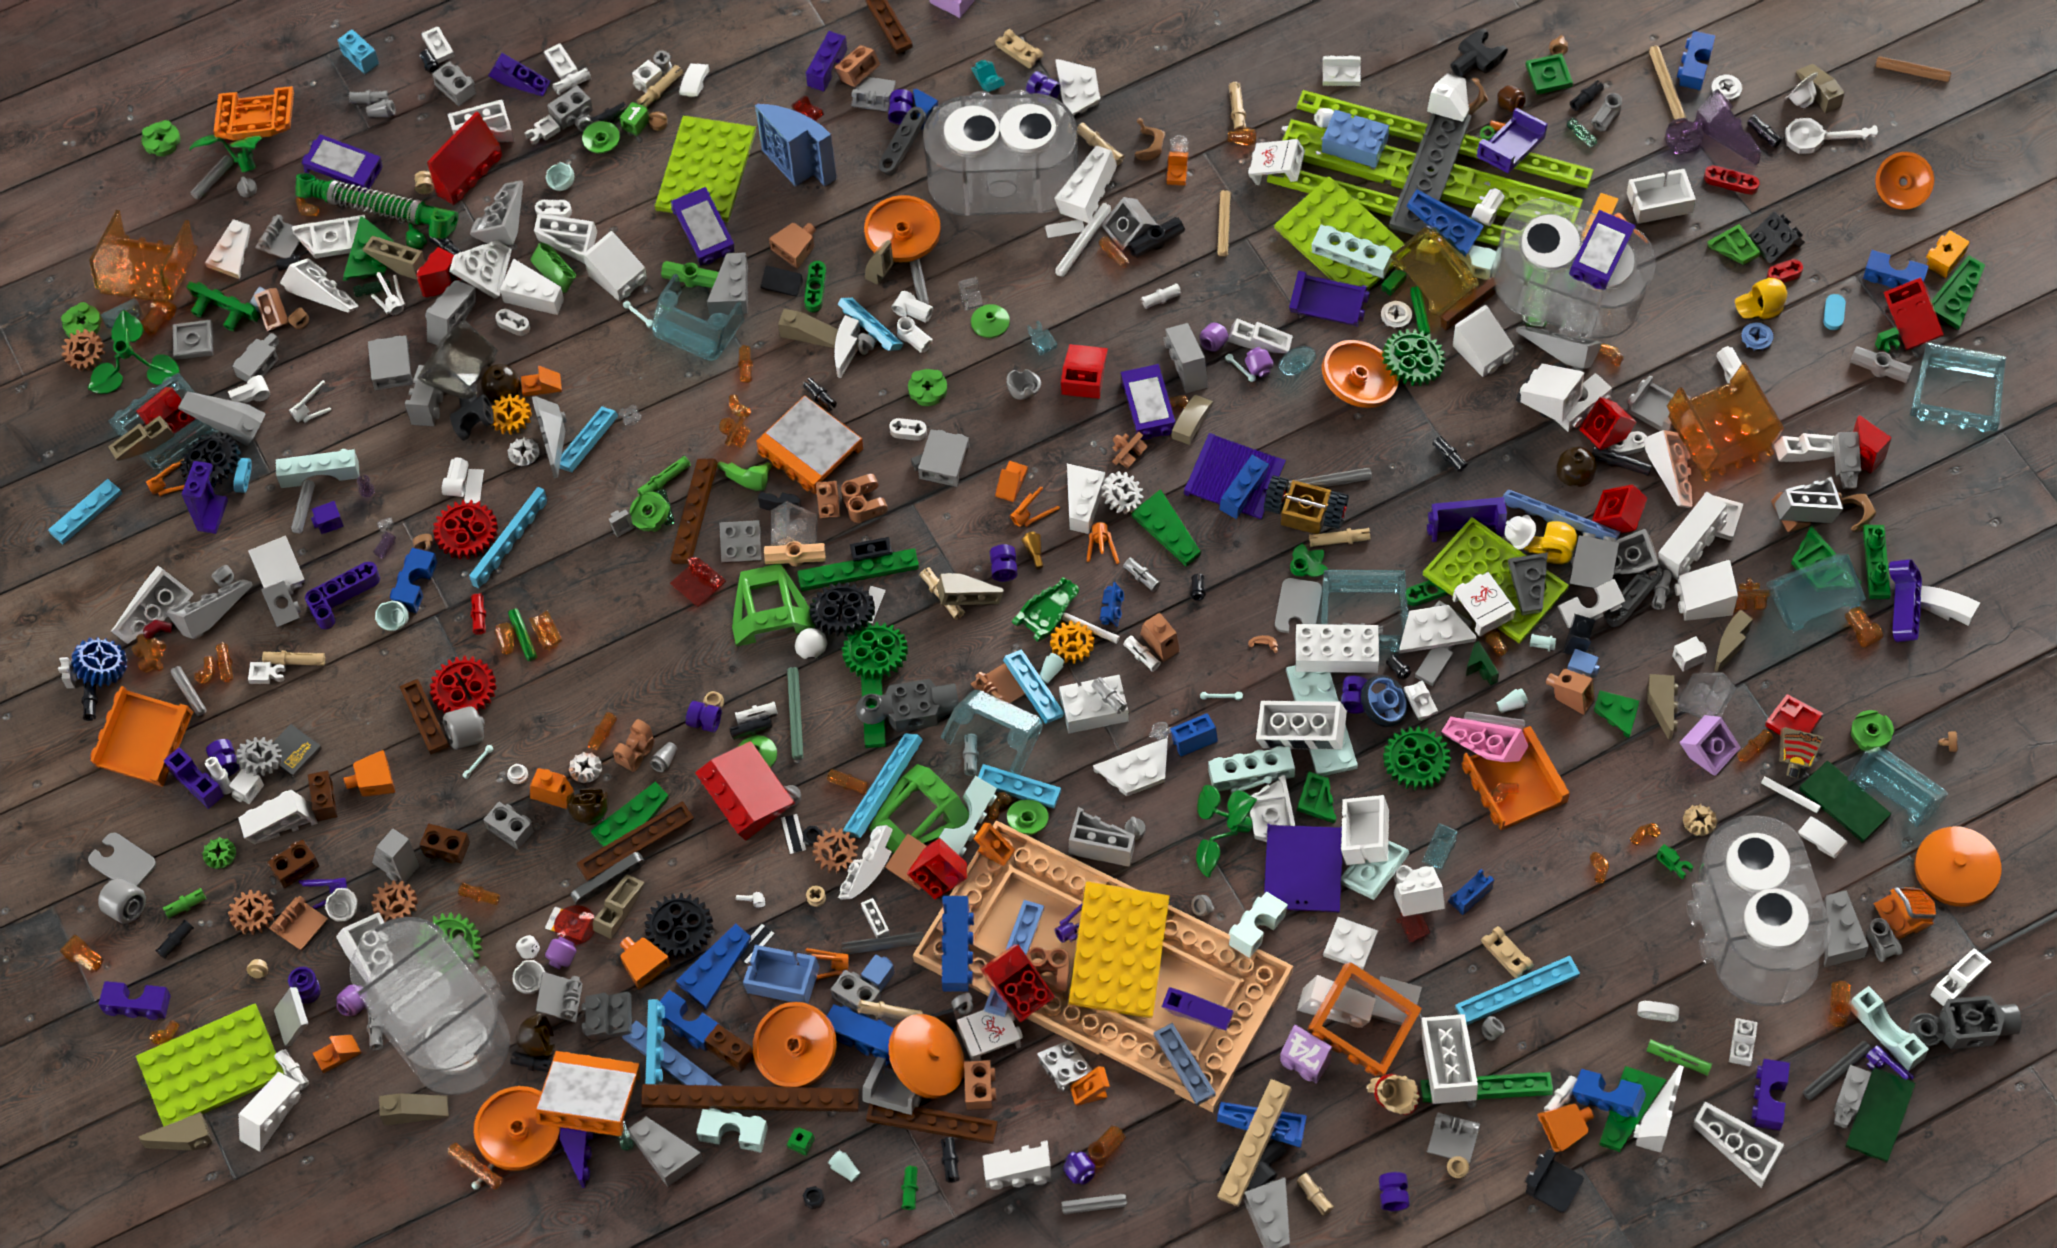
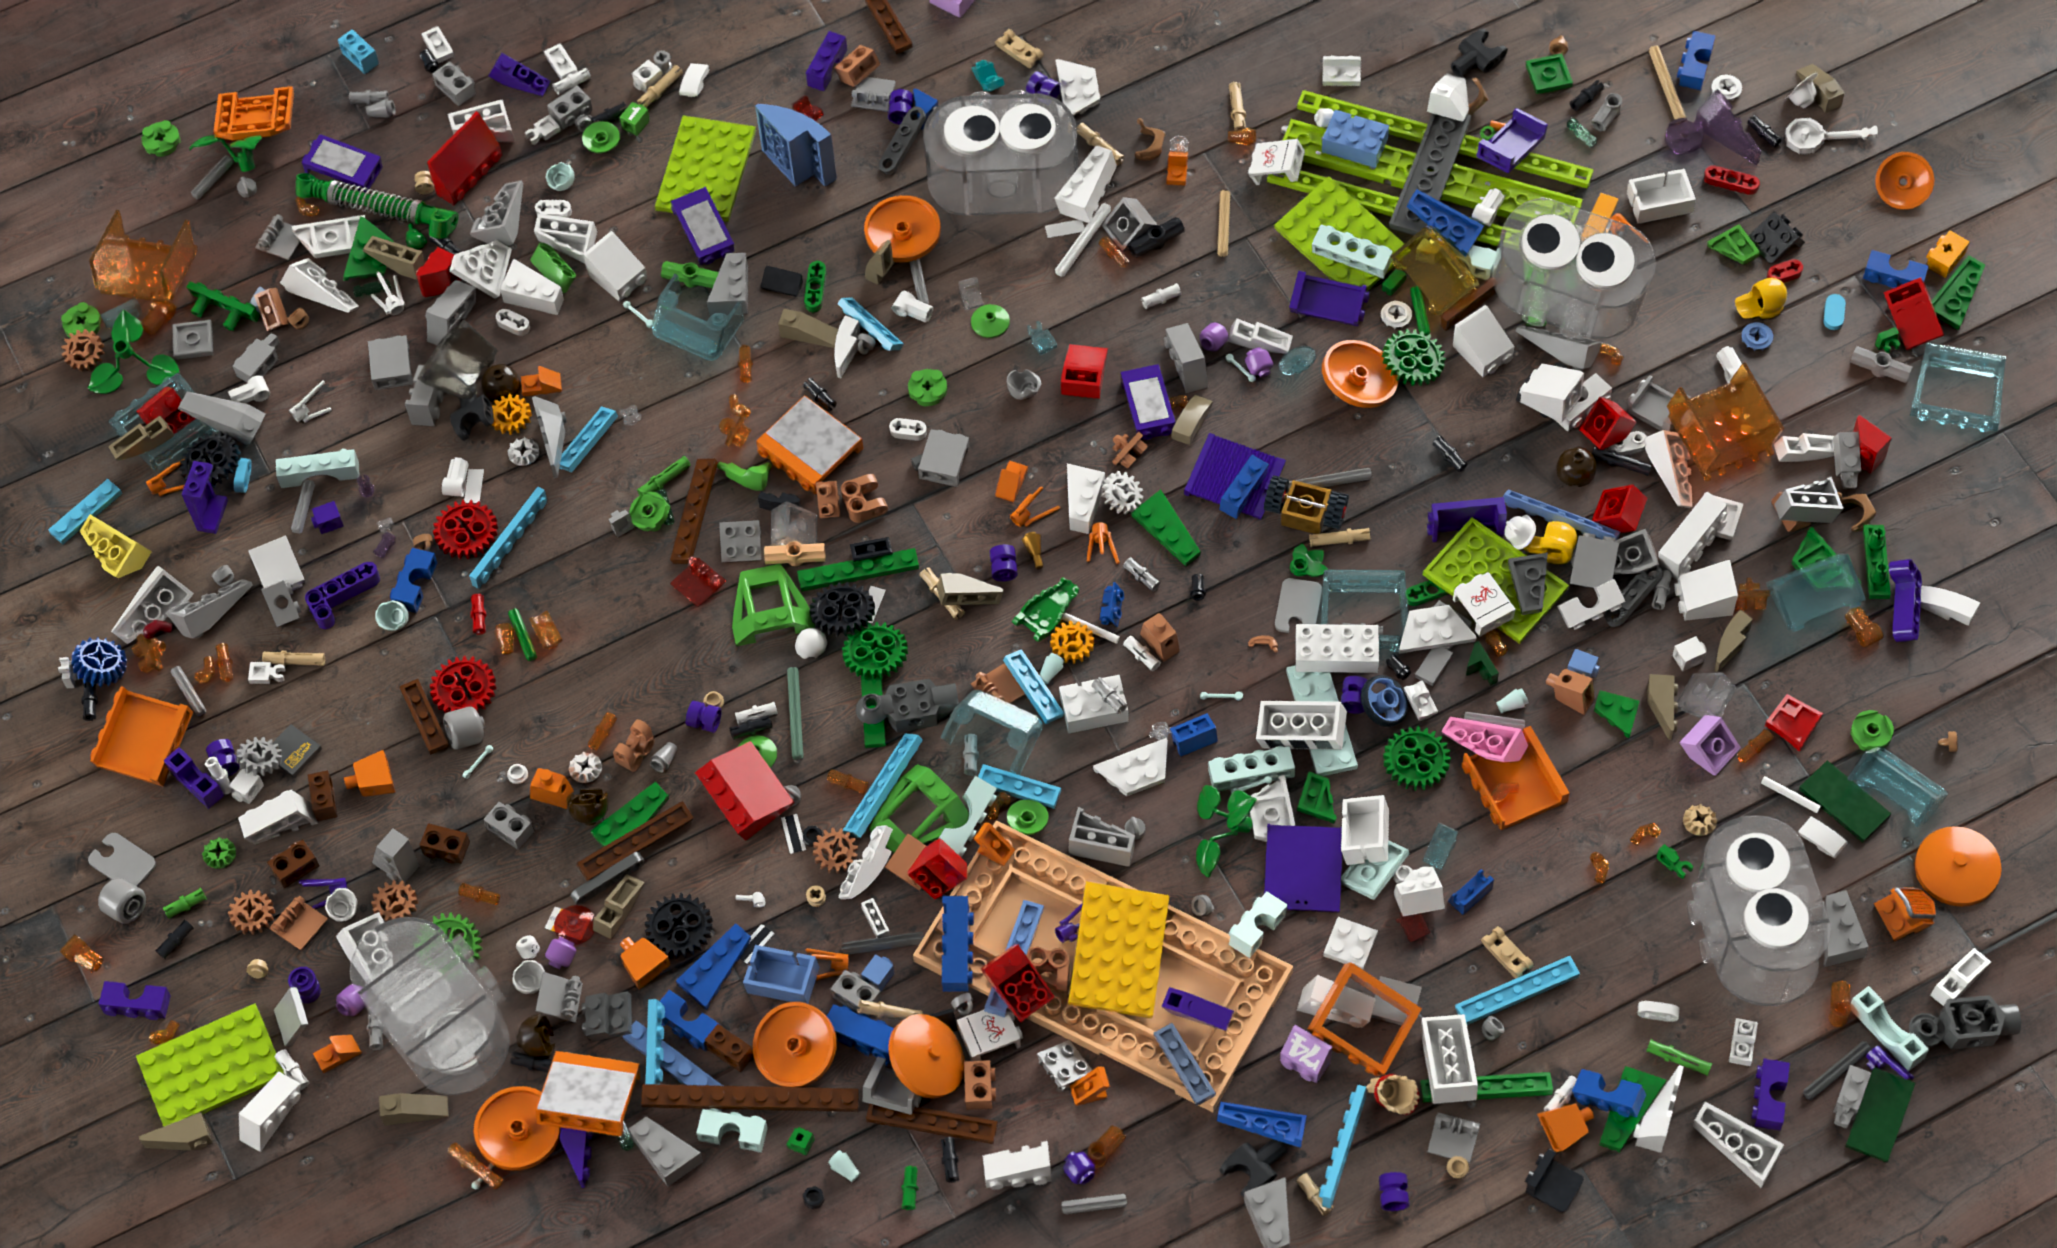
white wing [205,219,251,279] -> none
black pin [276,254,301,272] -> none
medium nougat tile [649,112,668,131] -> none
nougat torso [769,223,816,269] -> none
white piece [897,317,933,353] -> none
tan plate [1217,1079,1292,1207] -> none
reddish brown head [1497,85,1526,113] -> none
light aqua pin [1530,634,1556,652] -> none
black slope [1563,614,1595,655] -> none
panel [1569,210,1636,290] -> none
torso [1779,727,1823,778] -> none
light grey piece [1866,918,1902,962] -> none
medium nougat axle [1876,56,1951,82] -> none
none -> light yellow wedge [80,514,152,578]
none -> medium azure plate [1319,1085,1366,1209]

